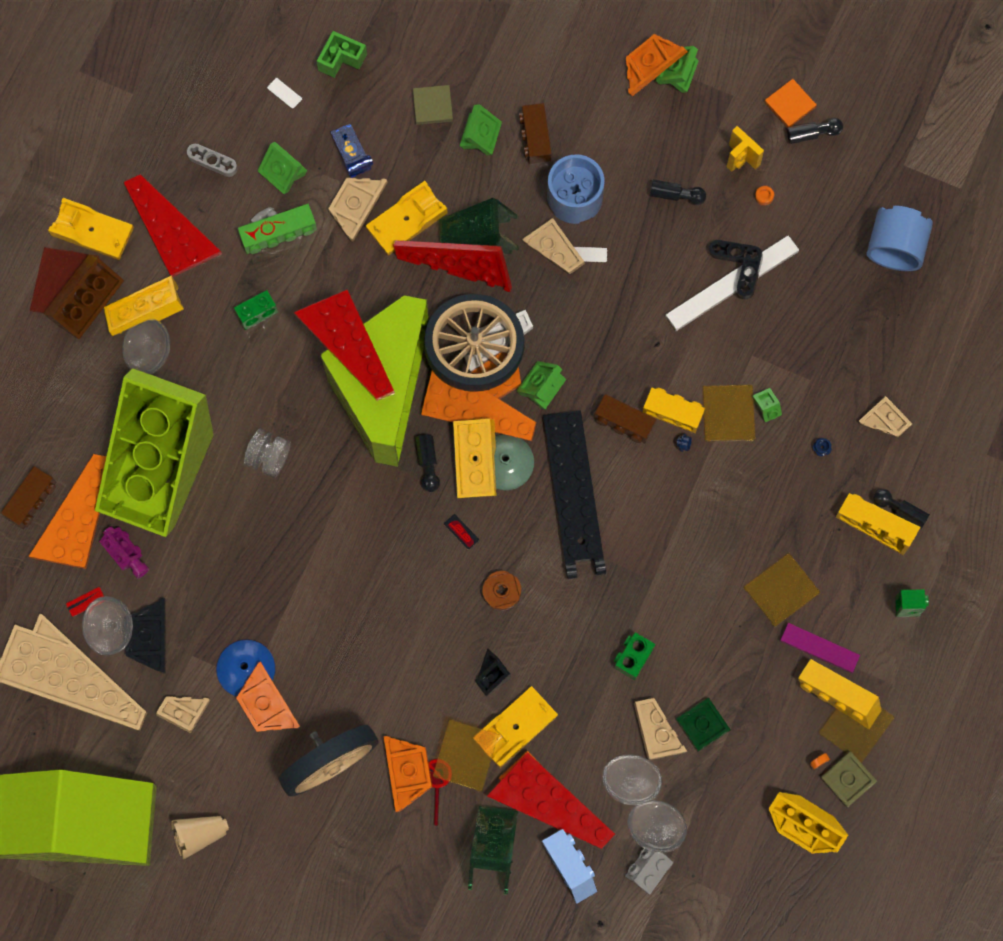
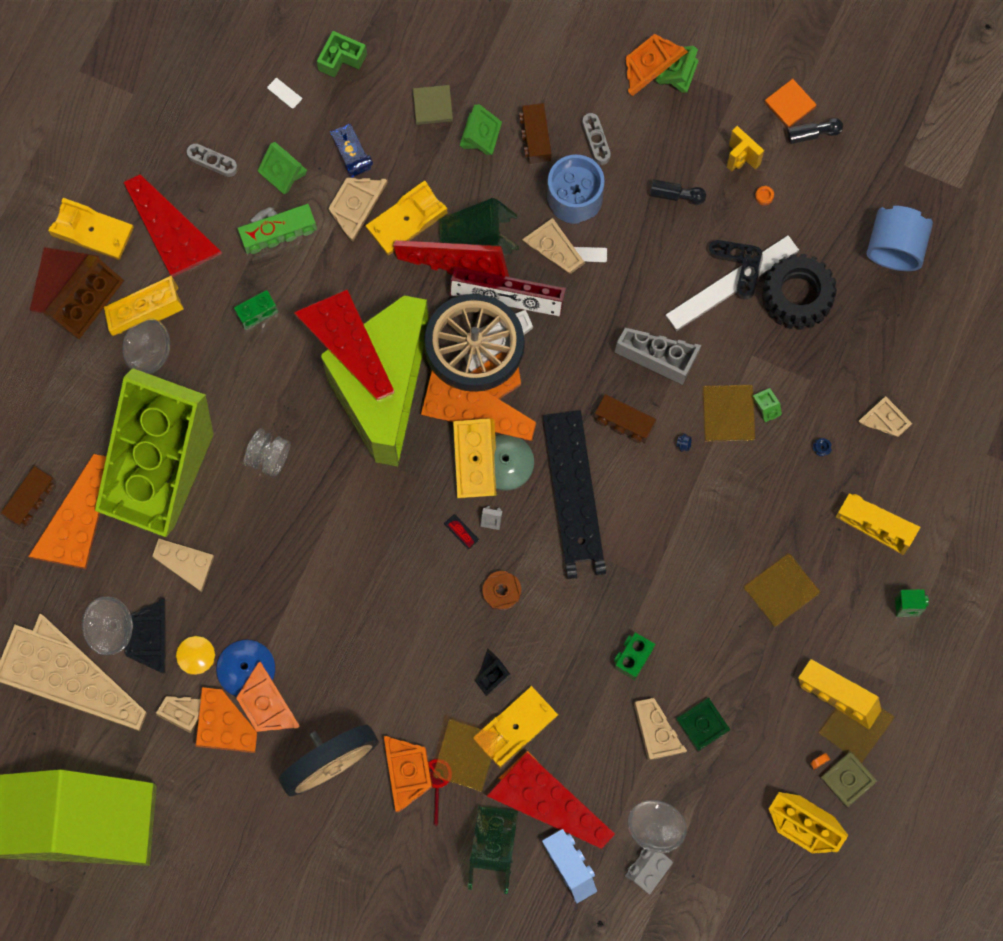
red sticker [66,587,106,617] -> none
magenta brick [99,526,149,579] -> none
tan cone [171,816,229,859] -> none
black piece [416,434,440,492] -> none
bright green bracket [517,361,566,409] -> none
clear dish [602,755,662,805] -> none
yellow brick [643,388,705,434] -> none
magenta tile [780,623,860,674] -> none
black piece [873,489,930,529] -> none
none -> tan wing [152,539,214,593]
none -> yellow dish [176,636,215,675]
none -> orange plate [195,687,257,753]
none -> brick [450,267,566,317]
none -> light grey tile [481,506,502,530]
none -> light grey beam [582,113,611,165]
none -> light grey wedge [615,328,701,385]
none -> black tyre [762,254,837,330]

